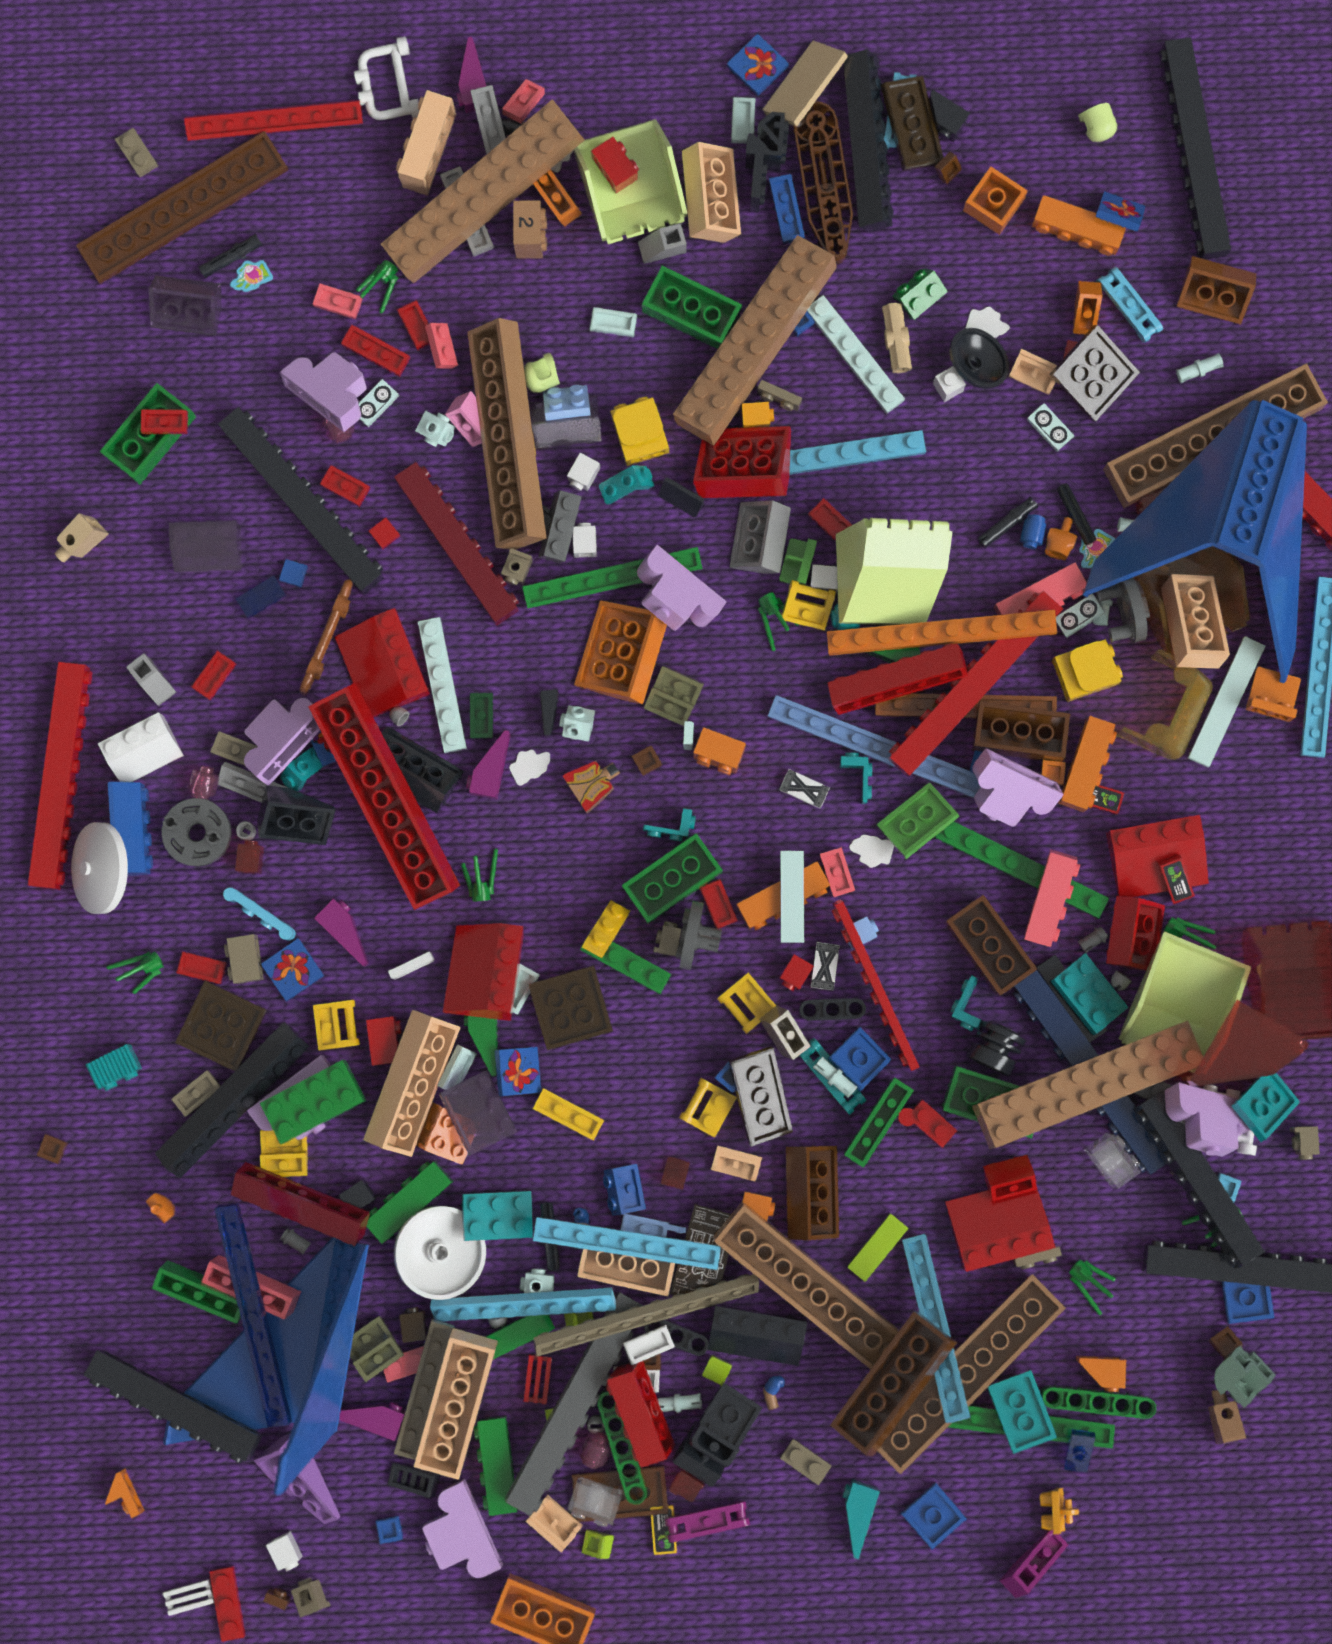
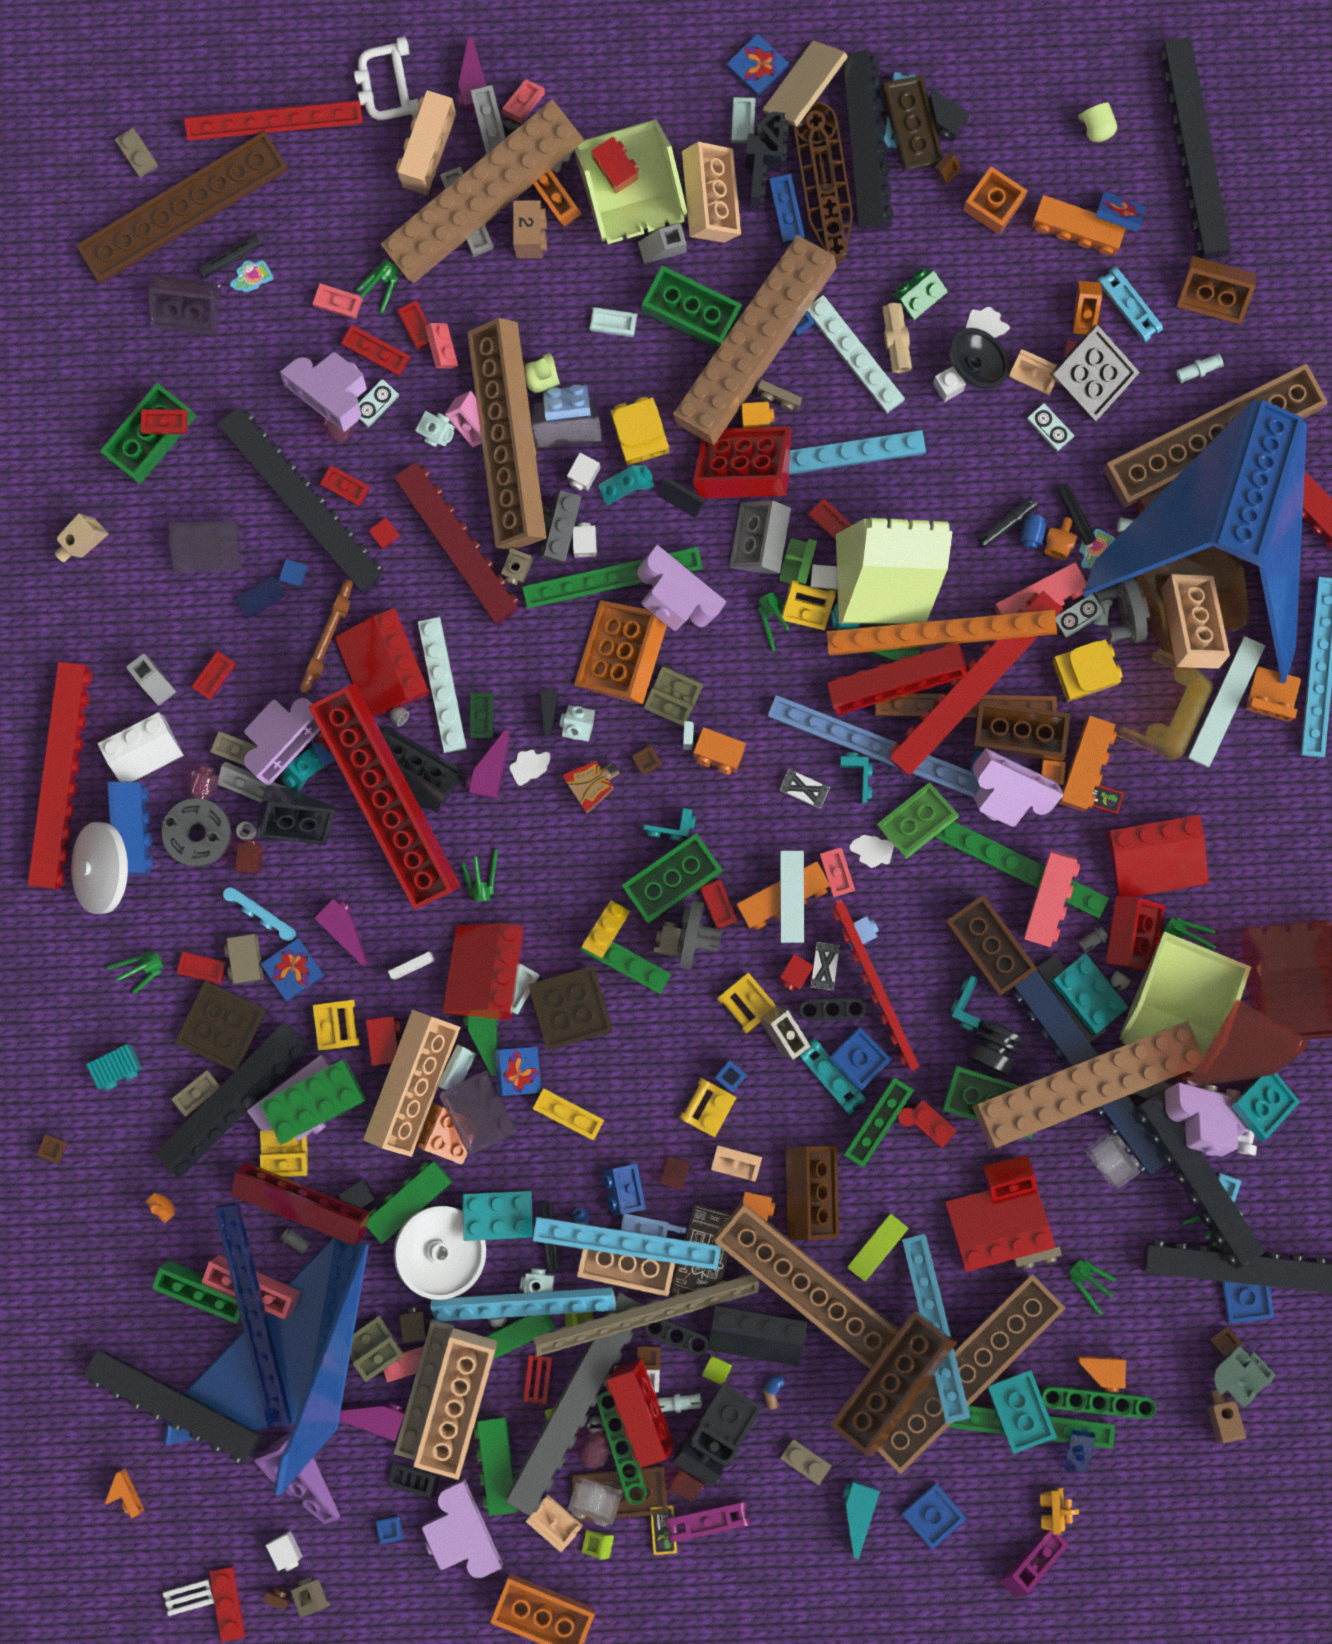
white tile [623,1325,675,1365] -> none
tile [728,1046,793,1147] -> none
light aqua pin [813,1057,857,1098] -> none
tile [1158,855,1195,904] -> none
dark tan brick [1290,1126,1320,1160] -> none

